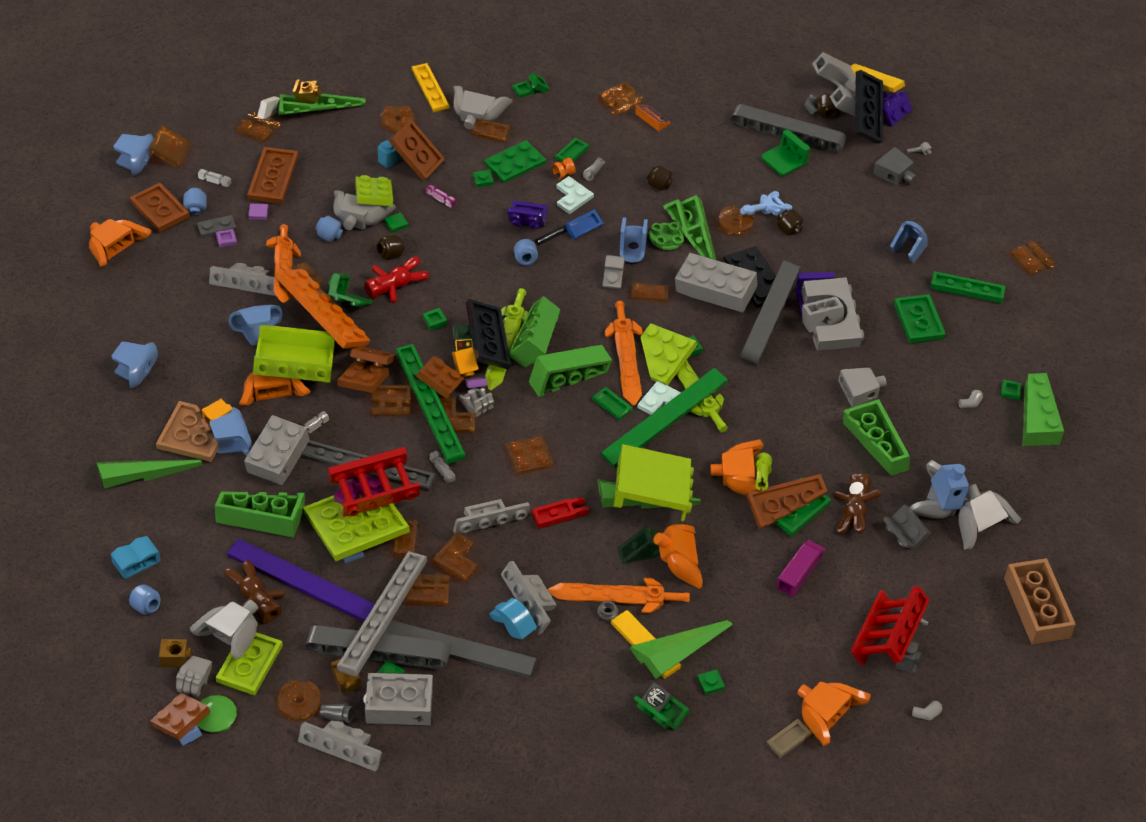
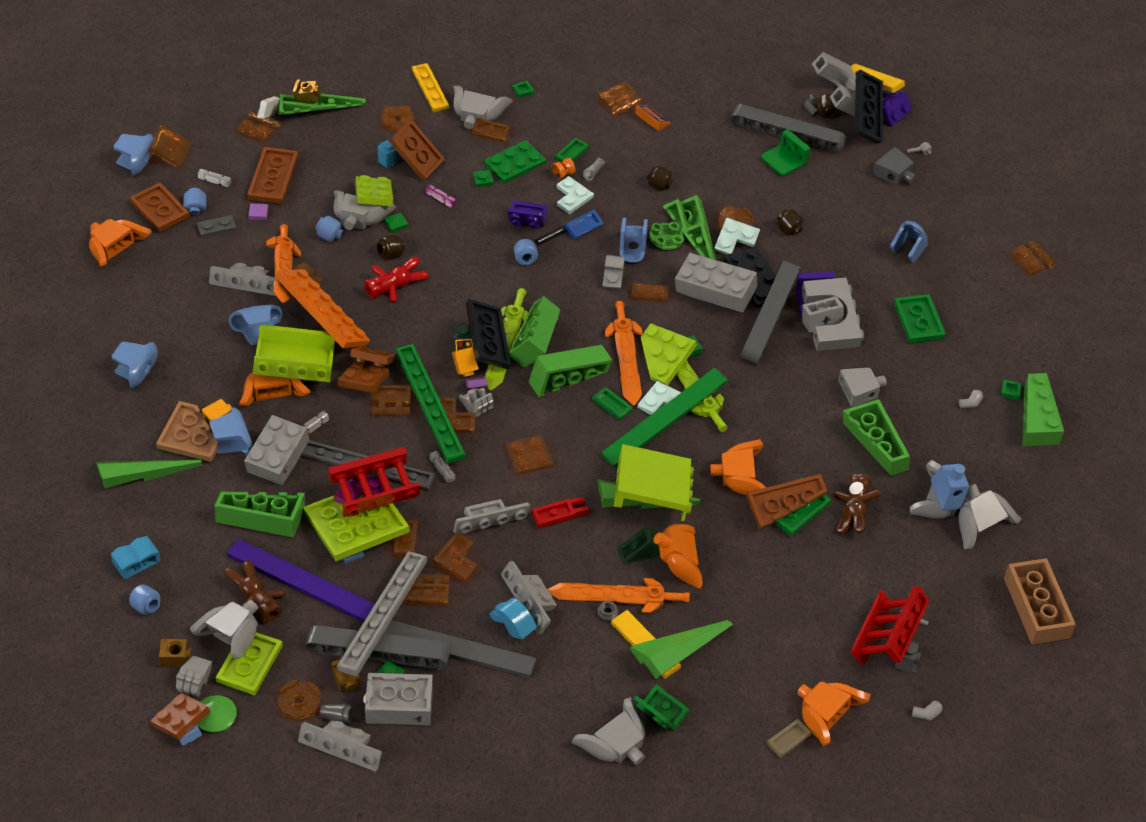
medium lavender tile [216,229,237,248] -> none
green bracket [328,273,373,307] -> none
dark orange plate [416,356,464,399] -> none
green plate [423,308,447,331] -> none
green plate [529,73,549,93] -> none
dark grey tile [642,683,672,713] -> none
green plate [697,670,725,695] -> none
light blue piece [740,191,792,215] -> none
lime pin [754,453,772,491] -> none
magenta piece [776,540,826,597] -> none
dark grey bracket [883,504,931,550] -> none
green plate [930,271,1005,303] -> none
none -> light grey torso [571,697,645,765]
none -> light aqua plate [714,218,760,255]

